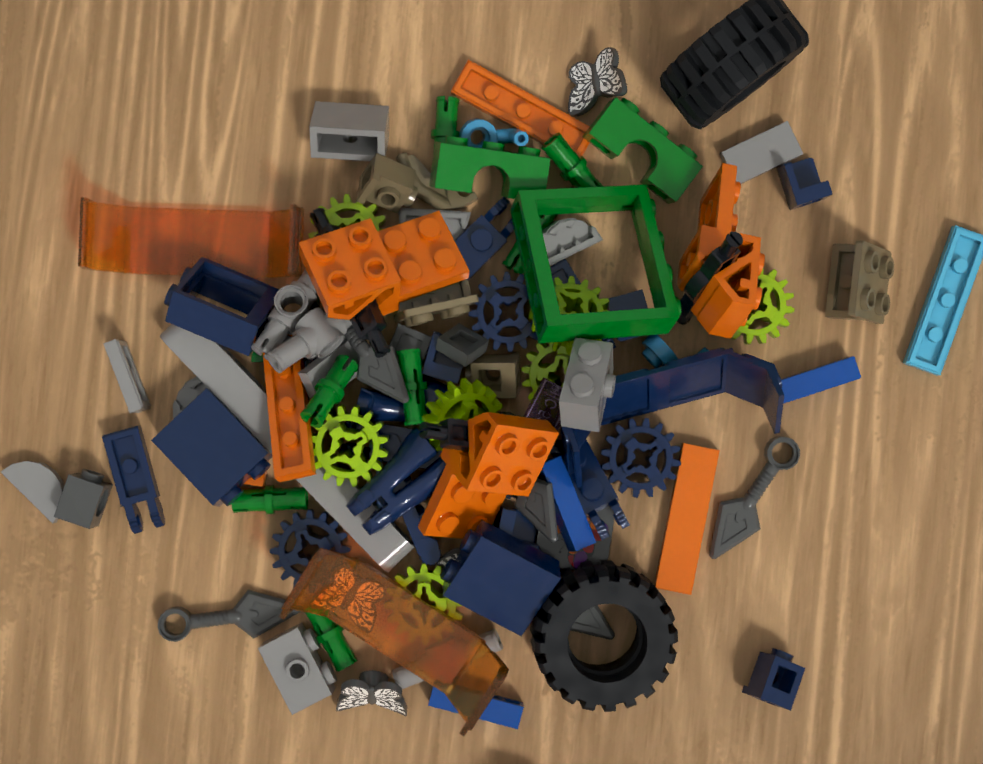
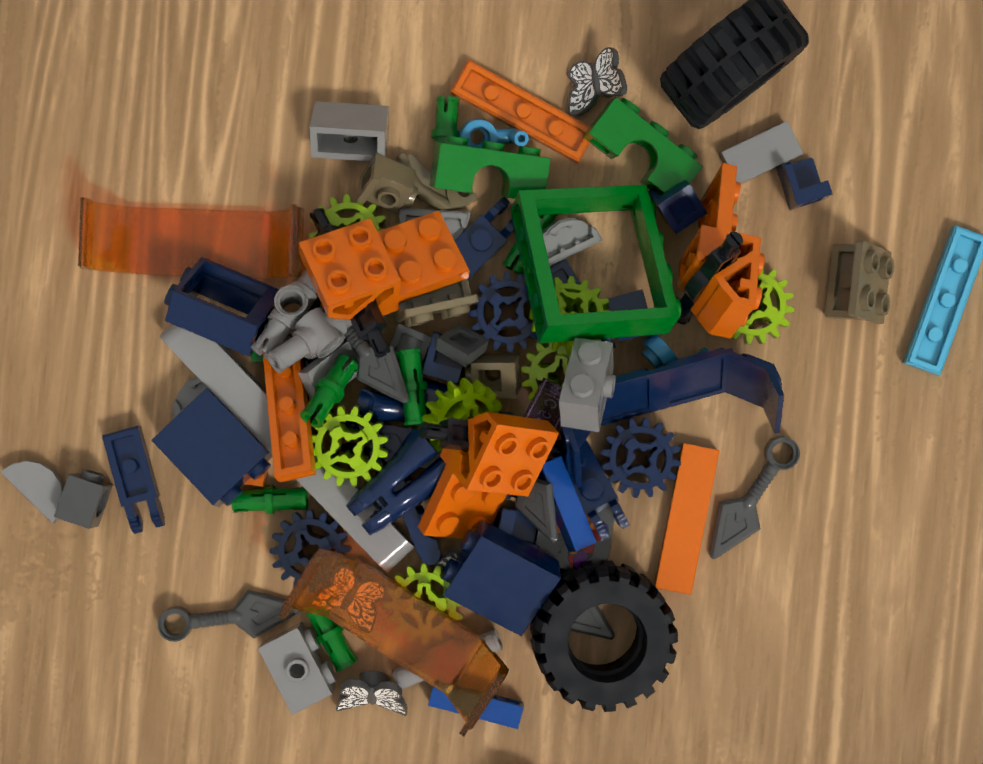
light grey tile [103,339,151,413] -> none
green pin [541,132,604,188] -> none
dark blue brick [742,648,805,711] -> none
blue piece [781,356,861,404] -> none
none -> dark blue panel [648,179,707,234]

